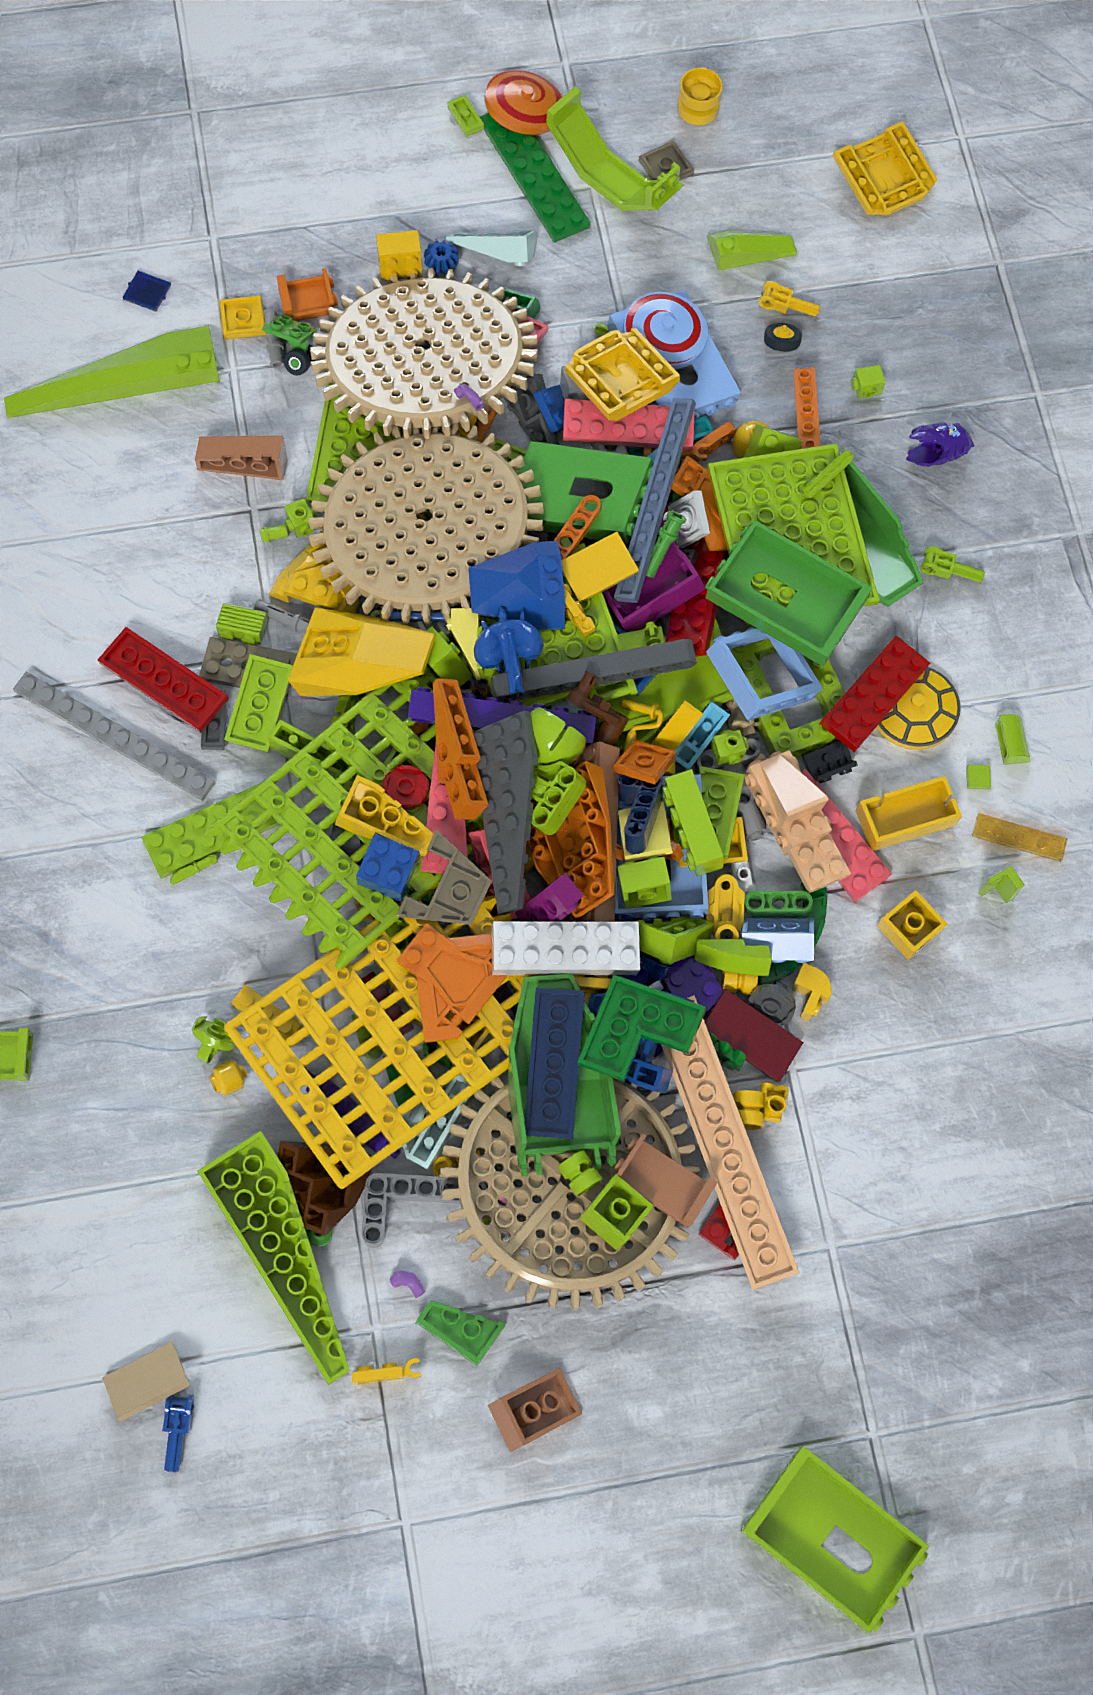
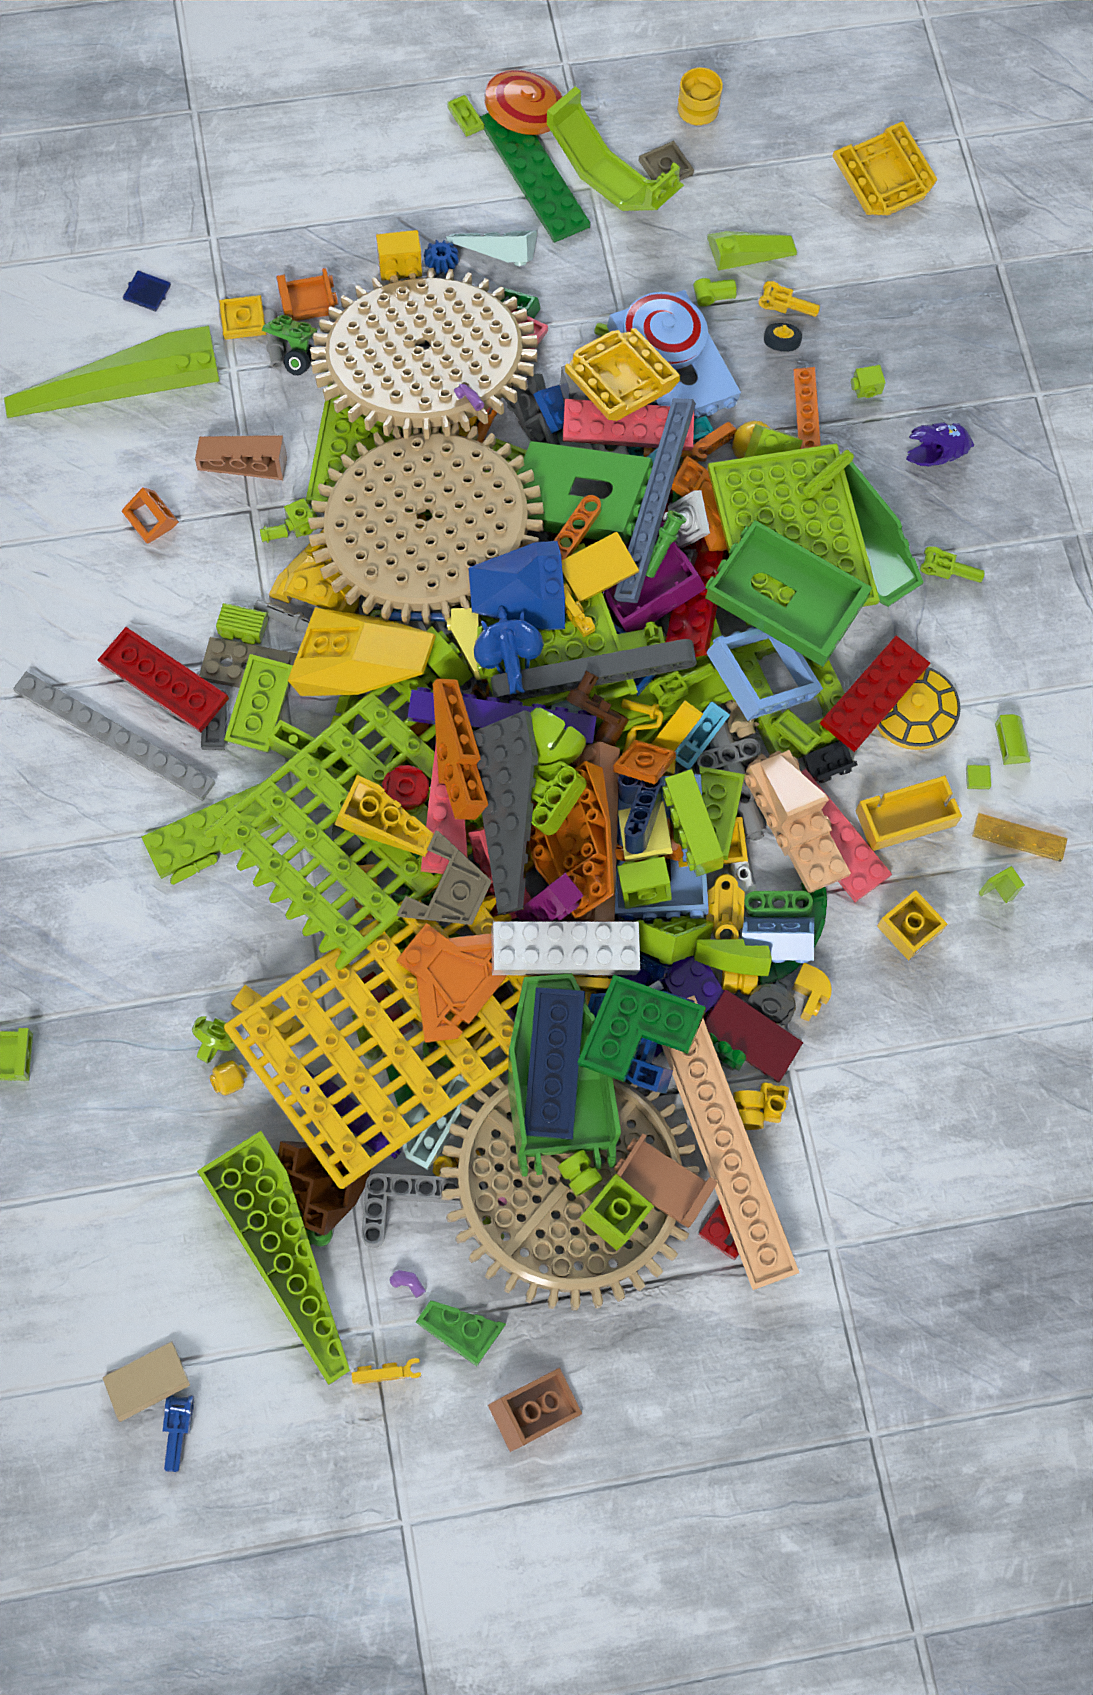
blue brick [356,834,420,901] -> none
lime brick [711,729,748,765] -> none
lime panel [740,1446,929,1633] -> none
none -> orange tile [122,487,179,544]
none -> lime connector [648,663,714,708]
none -> lime piece [693,278,737,307]
none -> lime tile [772,708,822,756]

